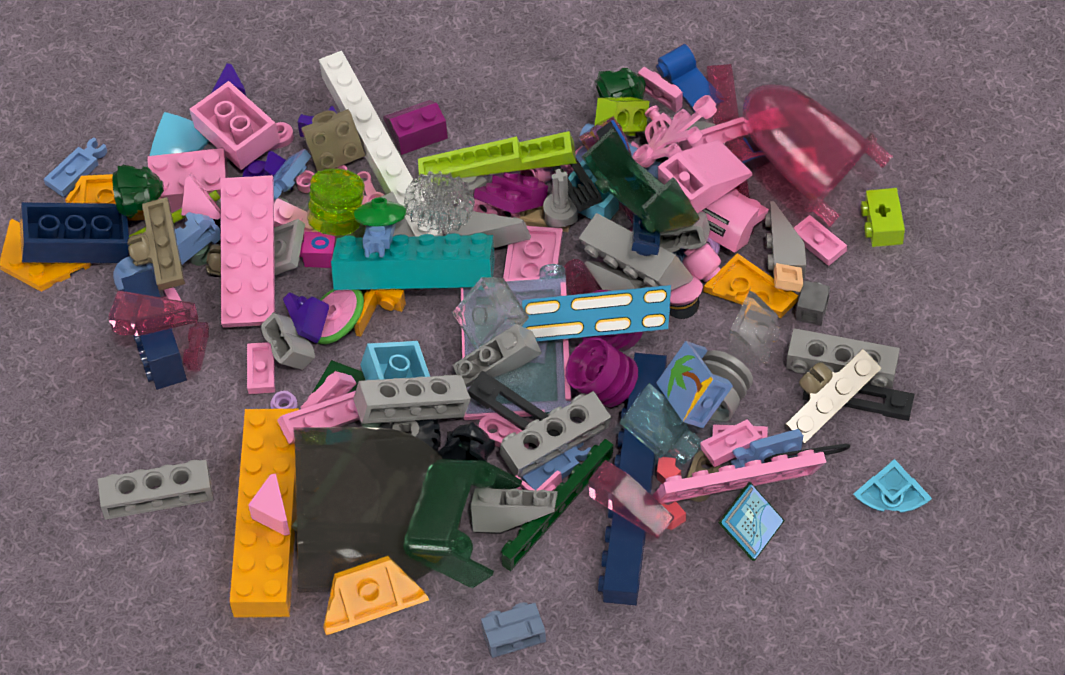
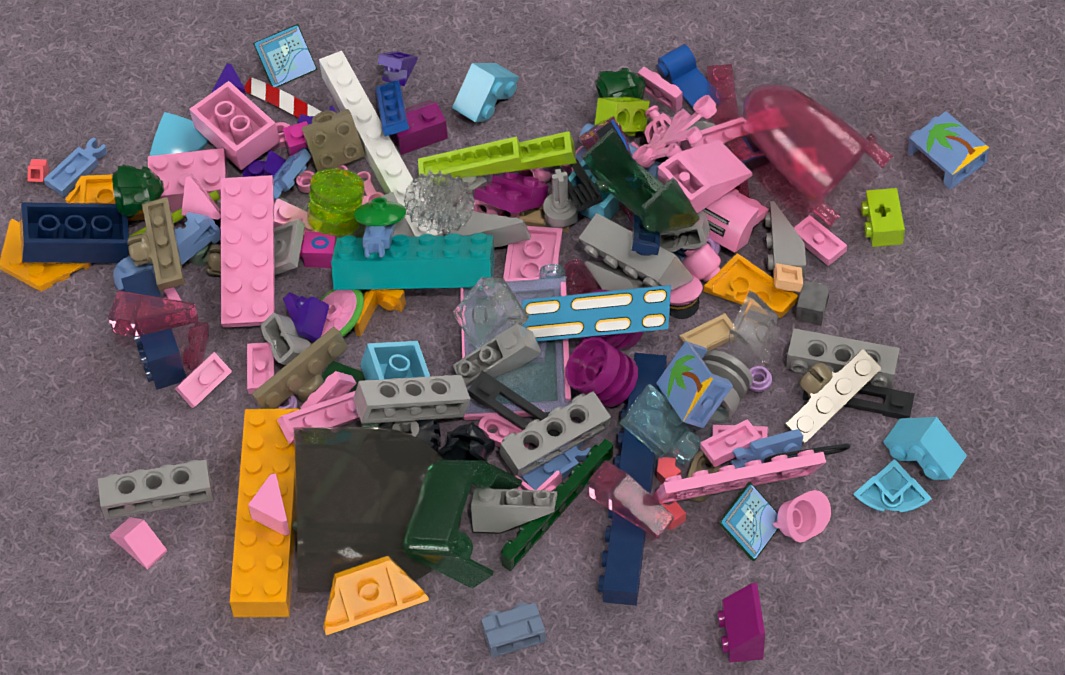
none -> coral piece [27,159,49,182]
none -> bright pink slope [110,517,167,569]
none -> bright pink plate [174,352,232,408]
none -> sticker [244,77,321,118]
none -> dark tan plate [252,327,348,409]
none -> piece [253,24,317,87]
none -> dark pink brick [282,121,312,160]
none -> blue tile [375,80,409,136]
none -> dark purple slope [378,51,418,86]
none -> medium azure brick [452,63,519,122]
none -> tan tile [680,313,739,351]
none -> magenta slope [717,583,765,663]
none -> lavender plate [749,366,772,392]
none -> bright pink piece [773,490,831,543]
none -> medium azure brick [883,417,967,480]
none -> medium blue panel [907,111,989,190]

